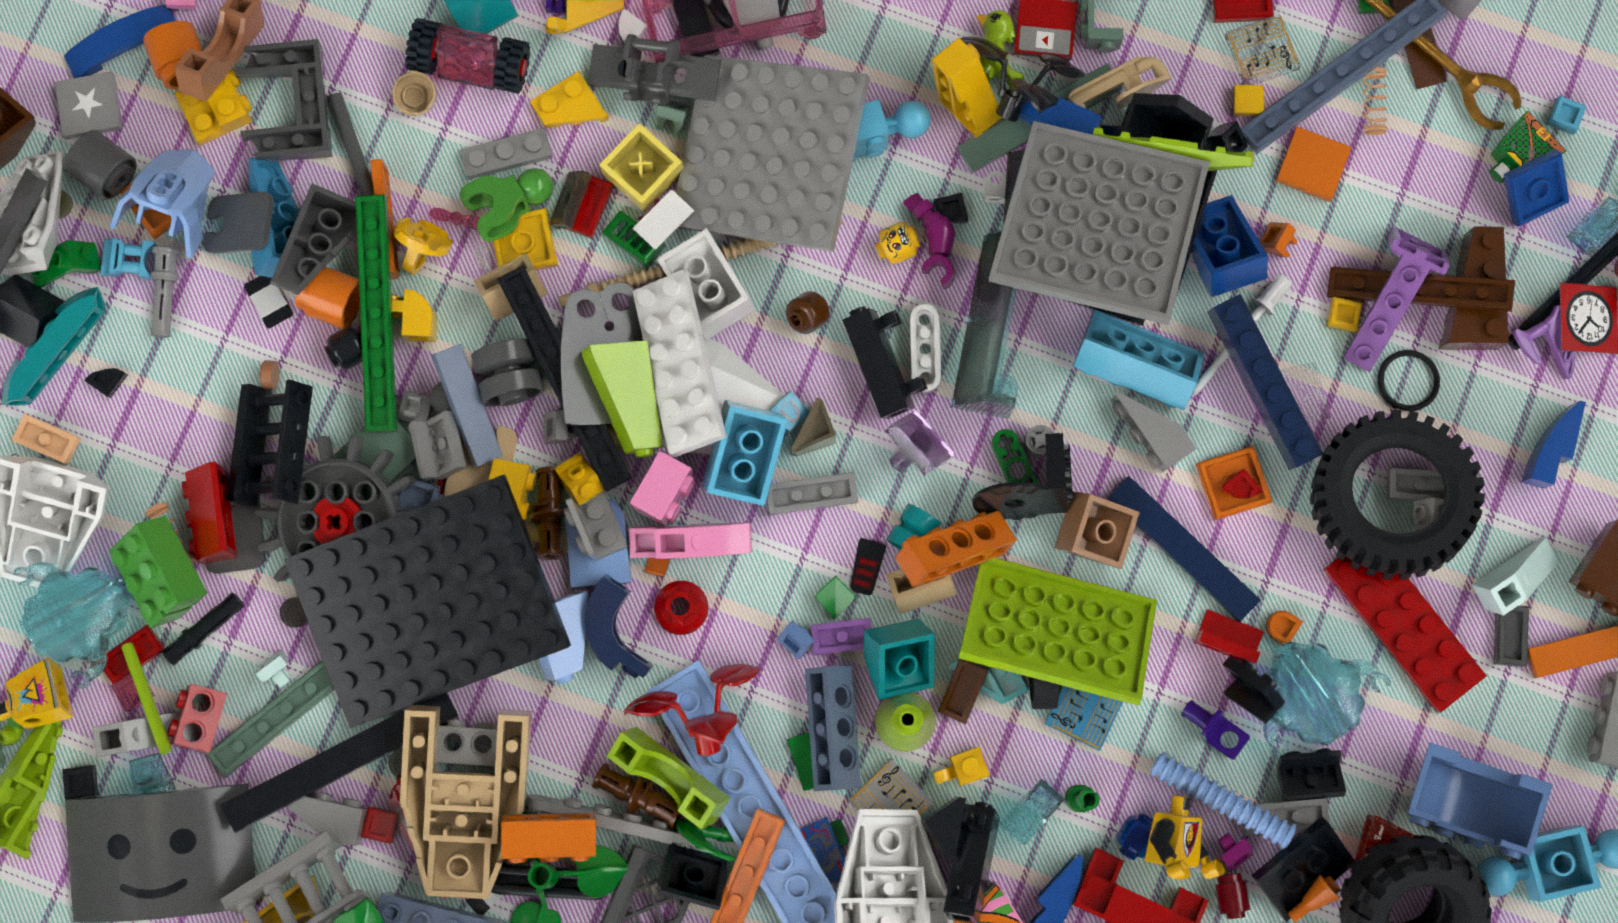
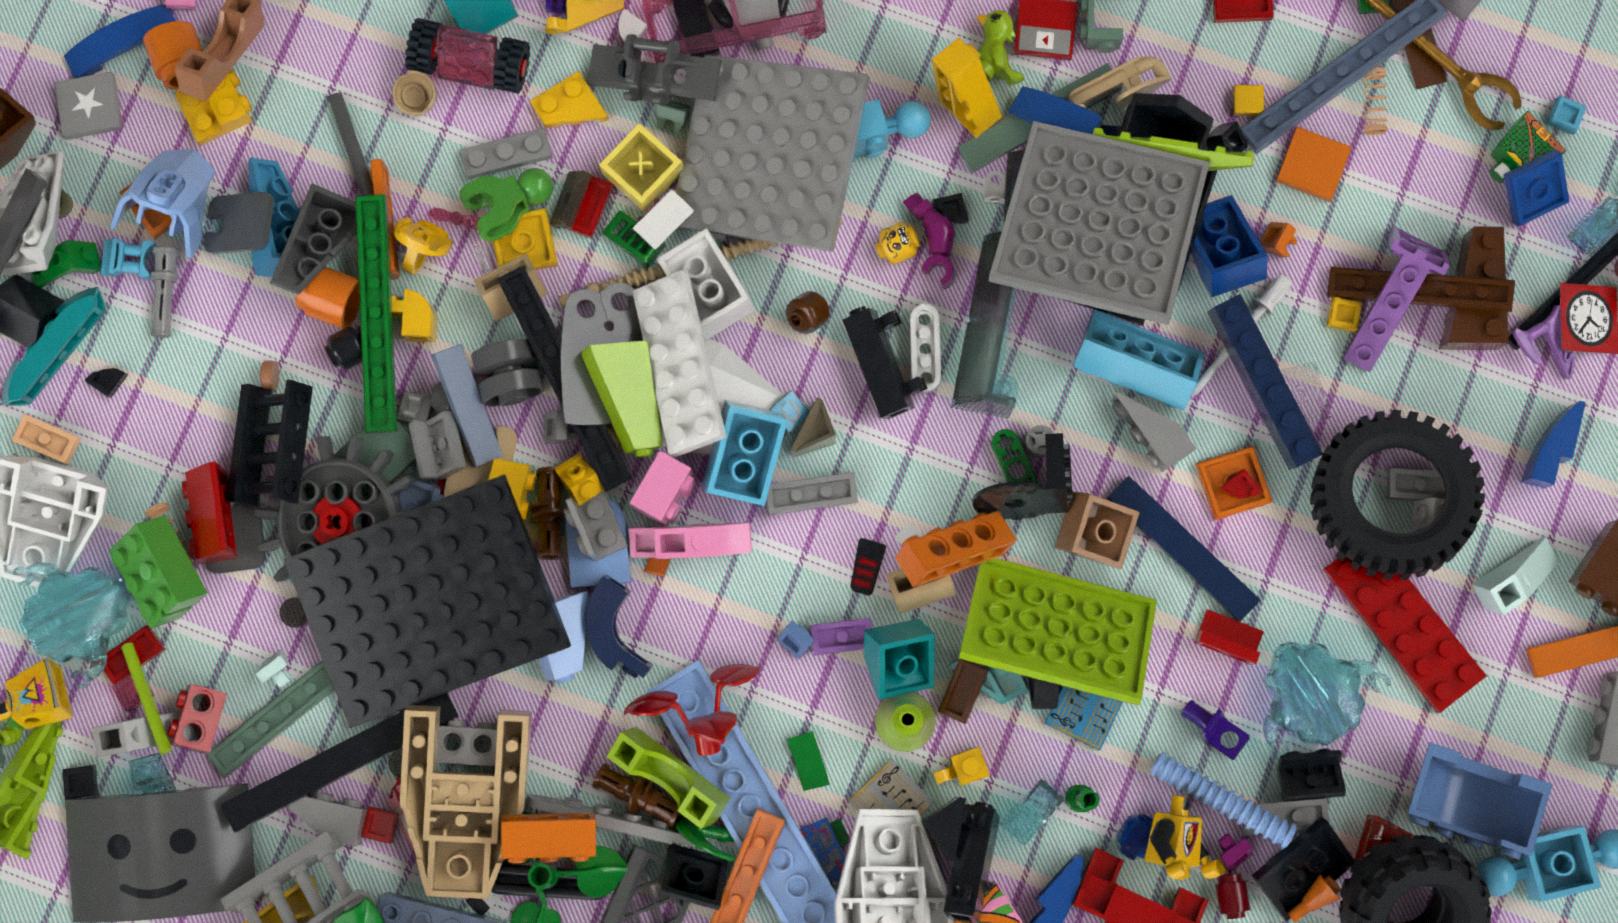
dark grey piece [63,130,137,200] -> none
black pin [161,592,245,666] -> none
dark grey wedge [235,39,333,160] -> none
sticker [244,276,293,329] -> none
red piece [654,581,709,635] -> none
sand blue brick [805,665,861,791] -> none
green slope [814,576,857,619] -> none
clear purple tile [885,410,955,476] -> none
teal wheel [886,504,941,550] -> none
black plant [960,37,1086,122] -> none
black bracket [1222,655,1286,724] -> none
clear tile [1224,14,1301,85] -> none
orange tile [1265,611,1303,647] -> none
black tyre [1377,350,1440,411] -> none
dark grey tile [1493,606,1529,667] -> none

